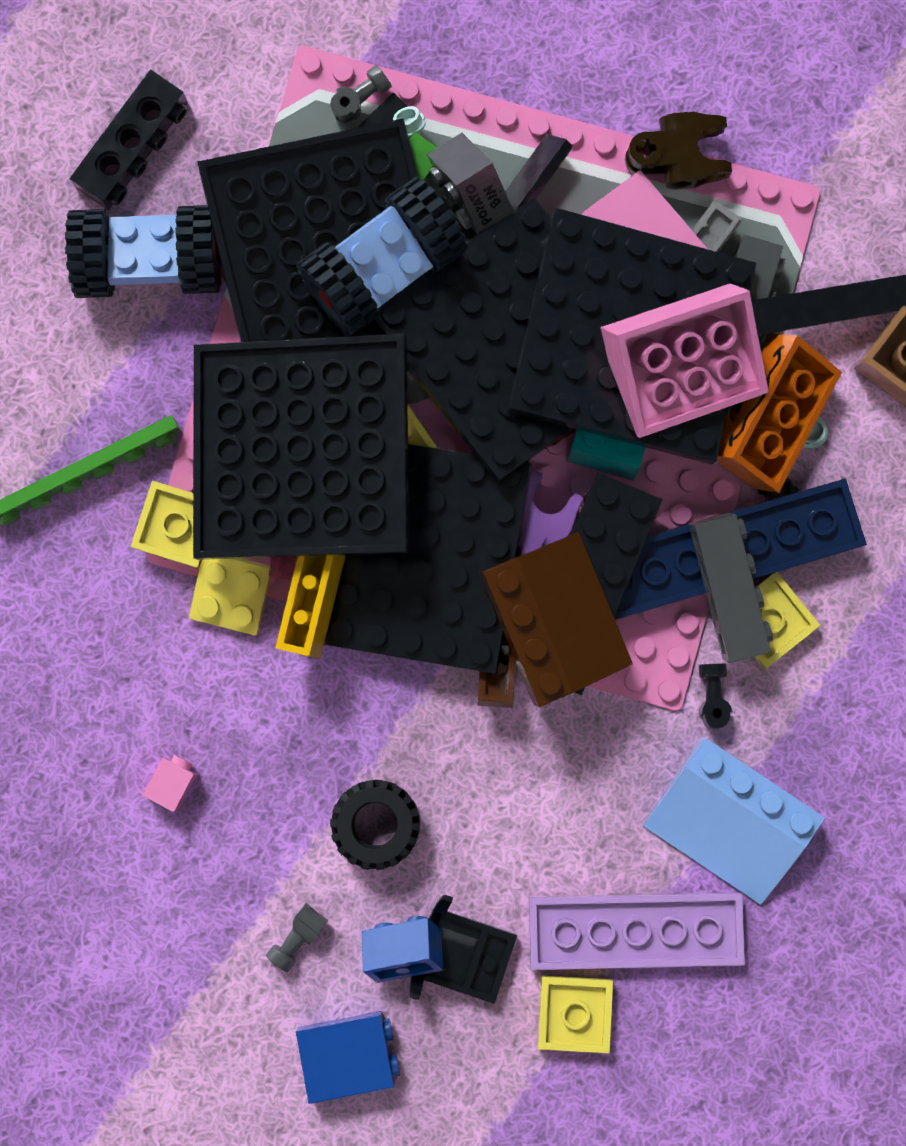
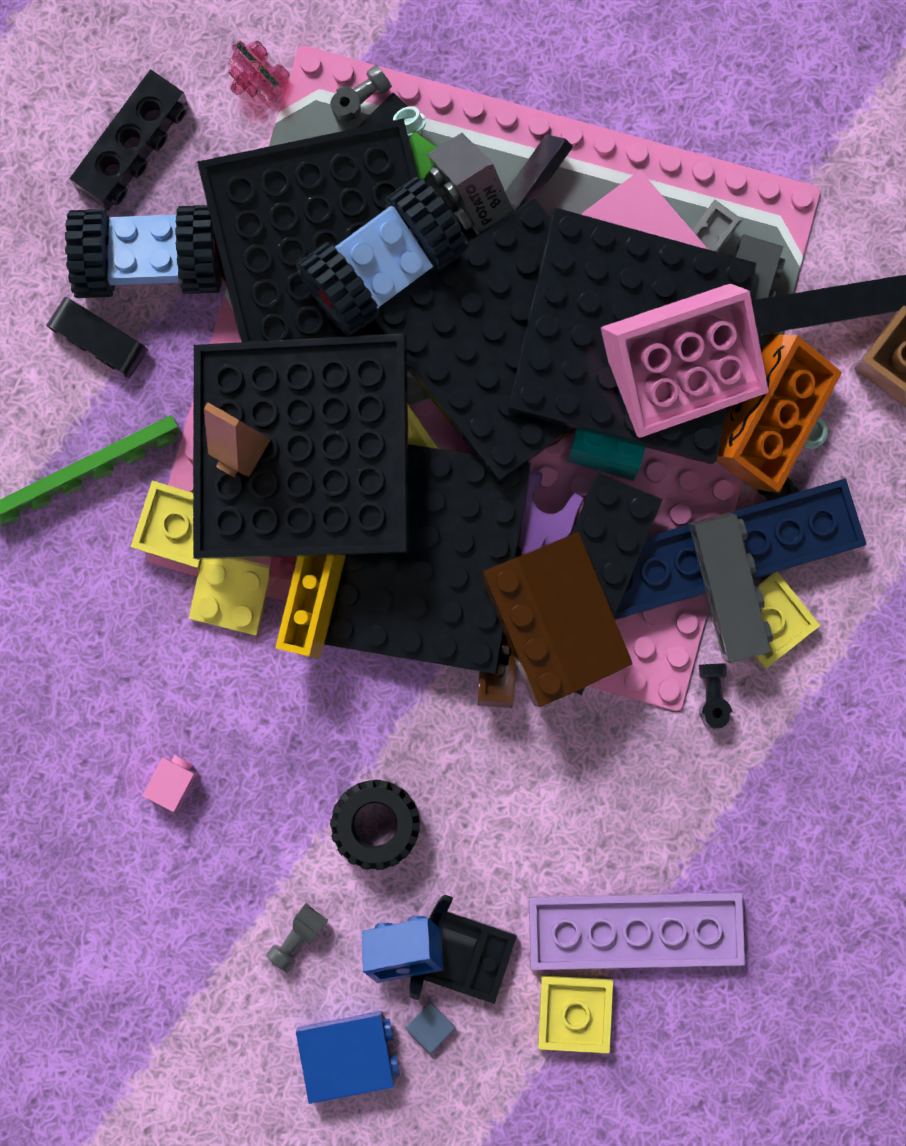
dark brown piece [625,111,732,190] -> none
light blue slope [643,738,825,905] -> none
none -> black beam [46,297,148,379]
none -> nougat slope [204,403,271,477]
none -> clear pink hips [228,40,290,107]
none -> sand blue tile [405,1002,456,1054]

